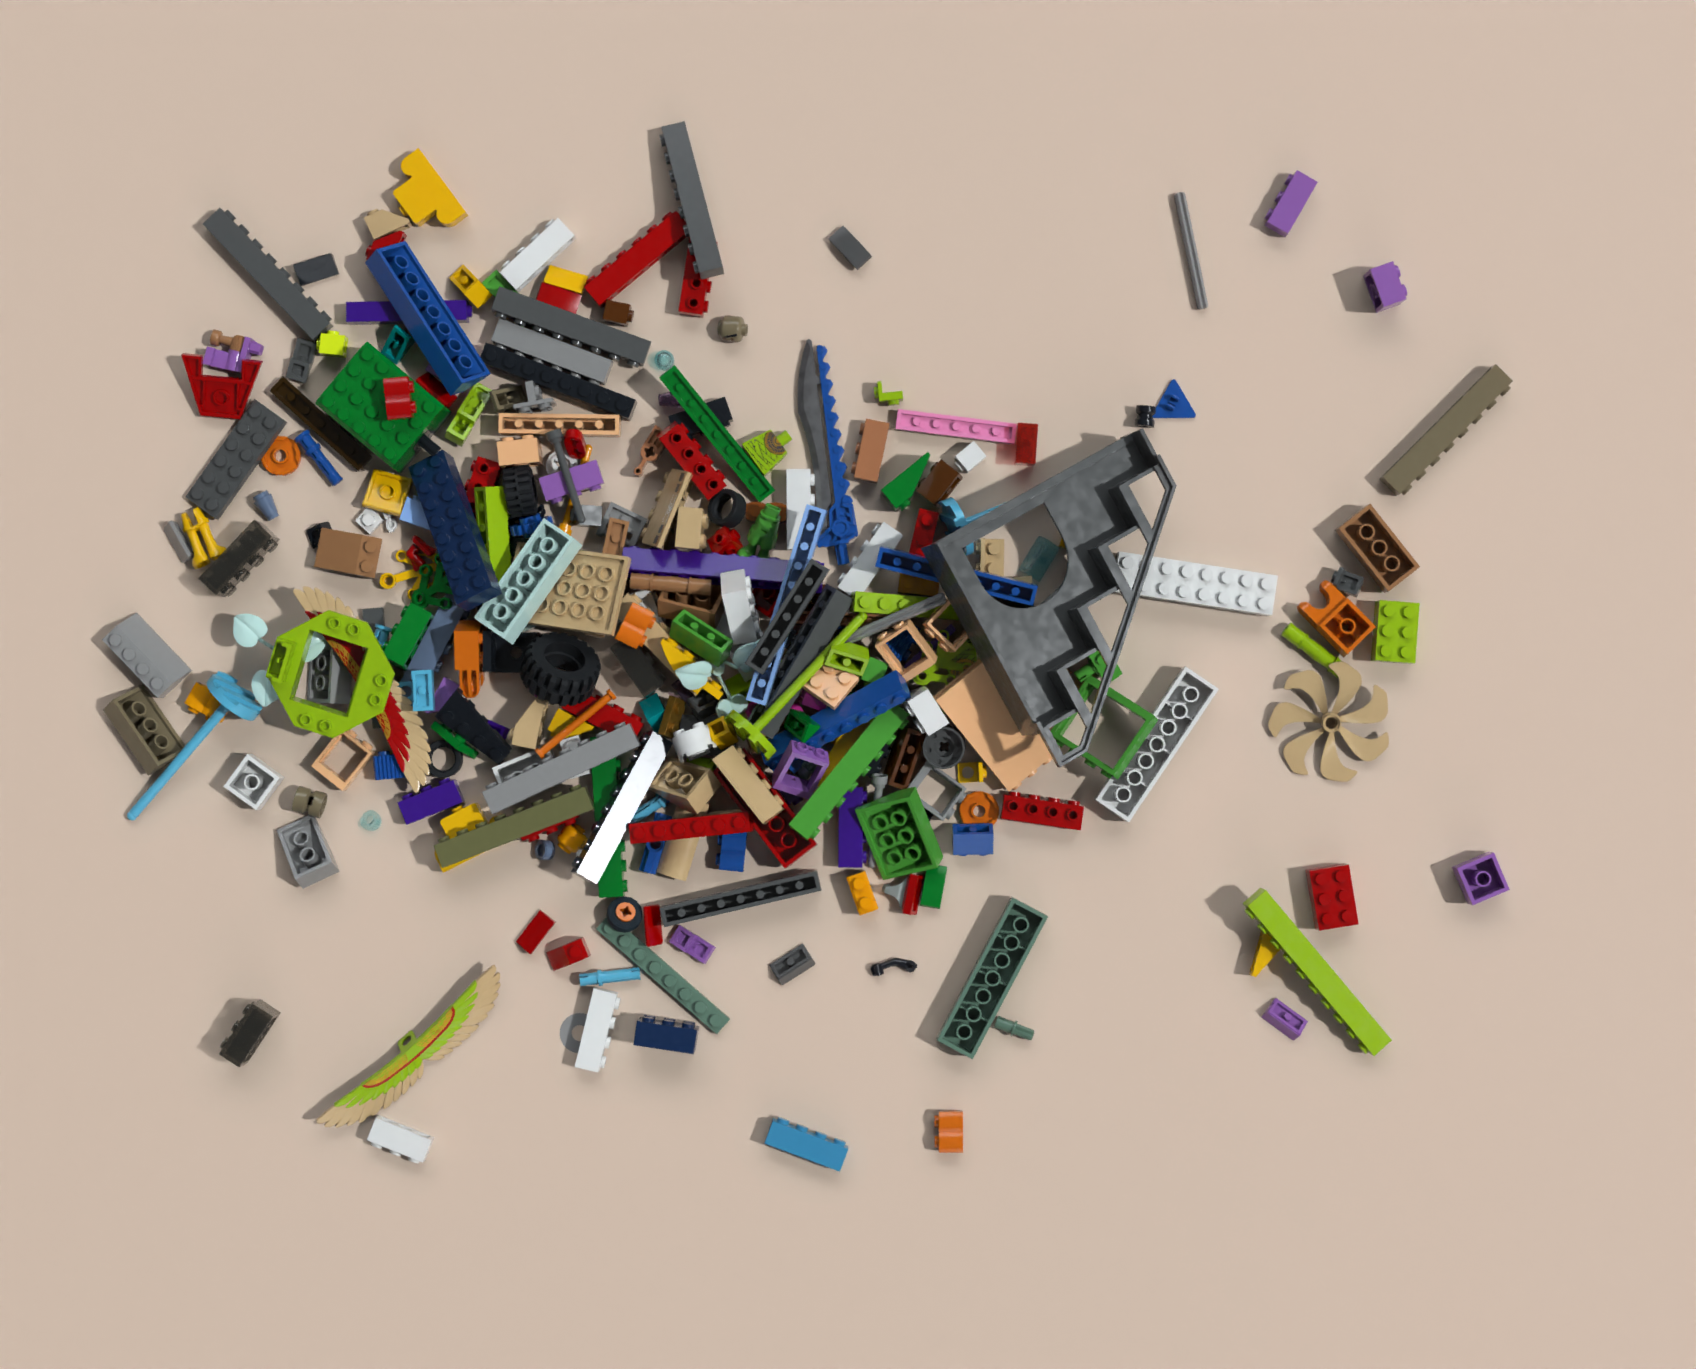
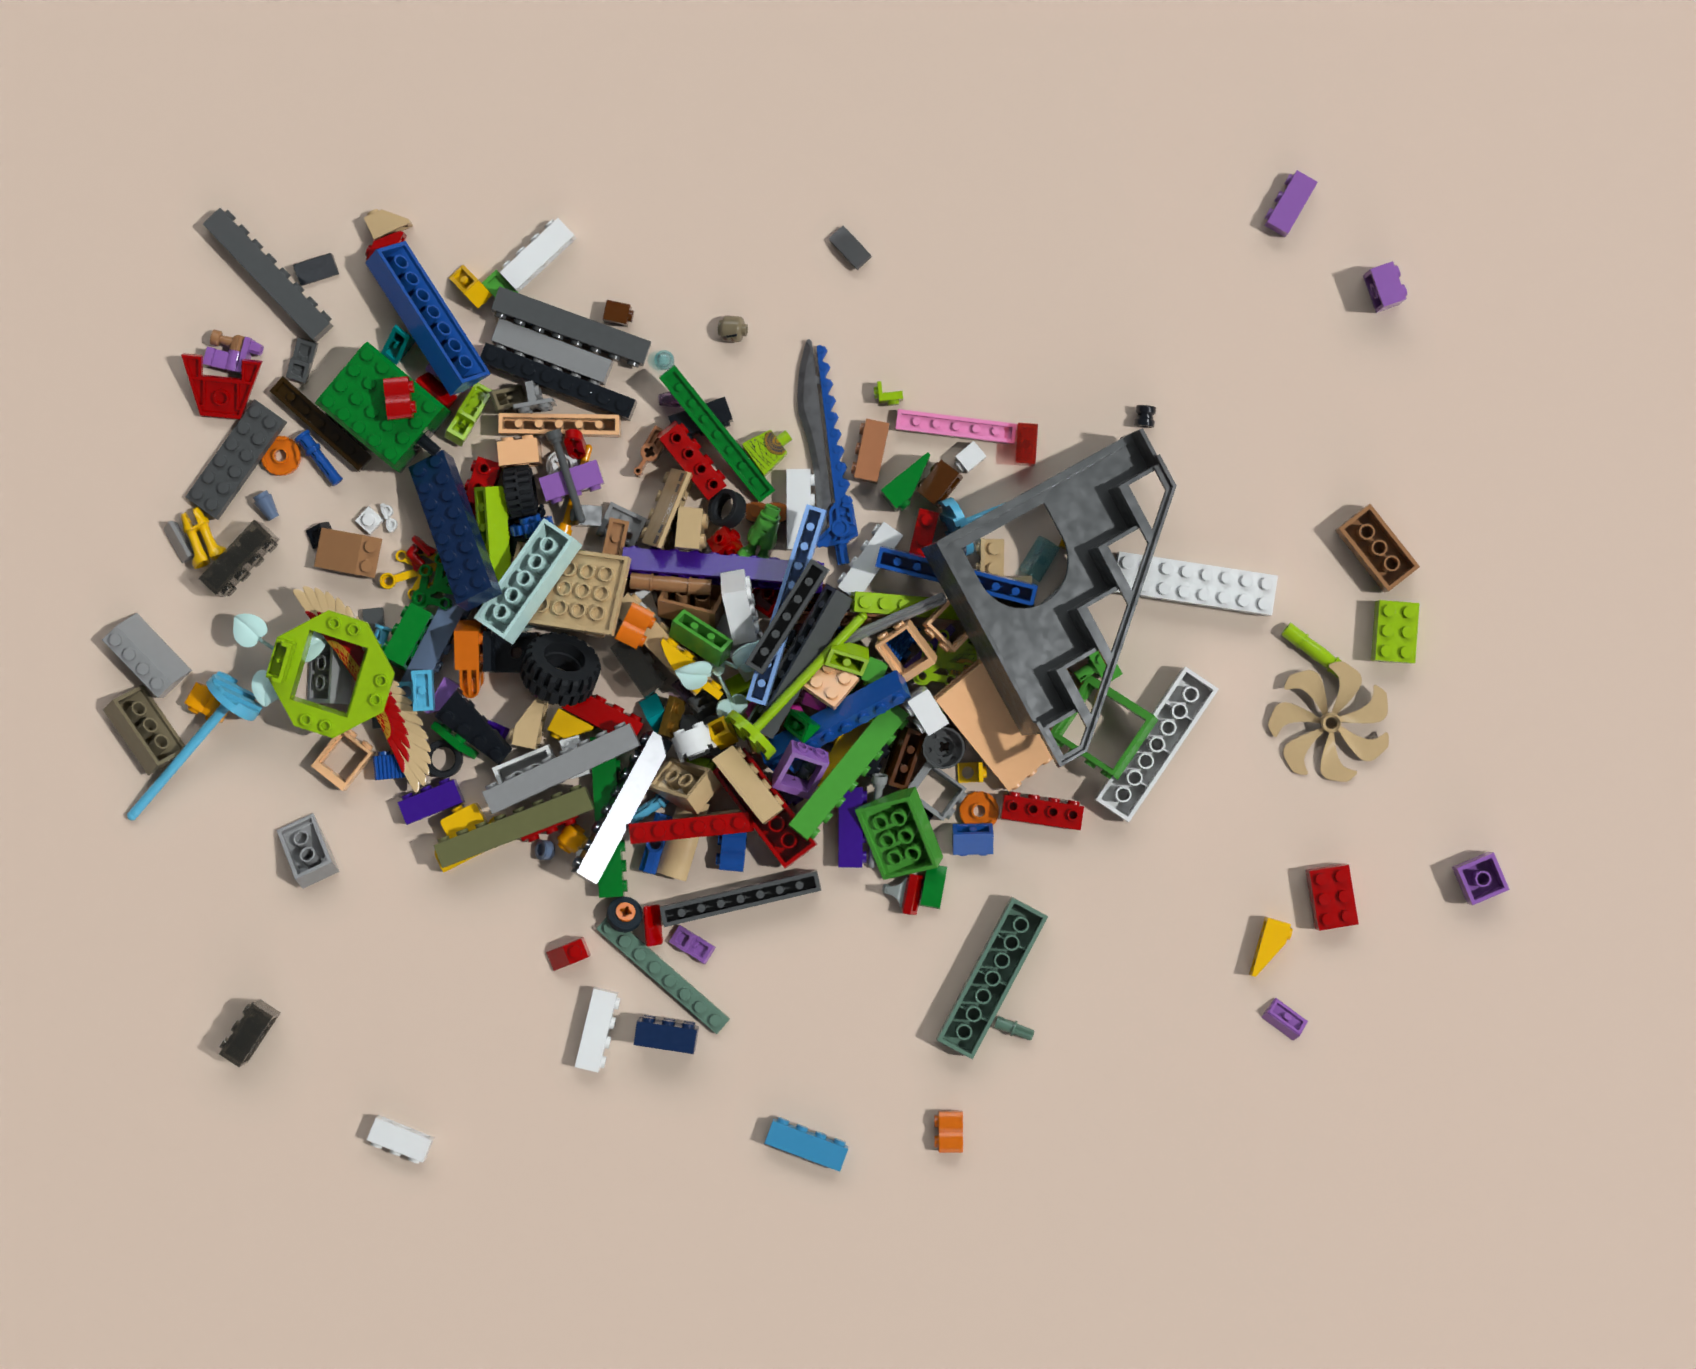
white brick [223,754,285,810] -> none
dark tan wheel [292,786,328,818] -> none
neon yellow brick [316,330,348,358] -> none
piece [316,965,501,1128] -> none
dark purple brick [346,300,472,325] -> none
clear light blue piece [360,810,382,831] -> none
yellow tile [362,469,413,517] -> none
yellow brick [393,148,469,227] -> none
light blue slope [399,495,430,530] -> none
red slope [516,910,556,955] -> none
orange bar [534,689,616,759] -> none
red slope [536,282,582,314] -> none
yellow slope [543,265,588,296] -> none
light grey piece [560,1013,587,1053] -> none
medium azure pin [579,967,641,986] -> none
red brick [584,211,686,308] -> none
dark grey brick [659,121,724,280] -> none
red brick [679,237,718,318] -> none
dark grey slope [770,944,816,985] -> none
light orange brick [846,870,878,916] -> none
black piece [871,958,917,976] -> none
light orange brick [898,573,939,597] -> none
blue piece [1153,379,1196,418] -> none
light grey axle [1174,192,1208,309] -> none
lime brick [1242,888,1392,1056] -> none
orange brick [1297,580,1376,658] -> none
dark grey bracket [1331,567,1364,598] -> none
dark tan brick [1380,364,1513,496] -> none

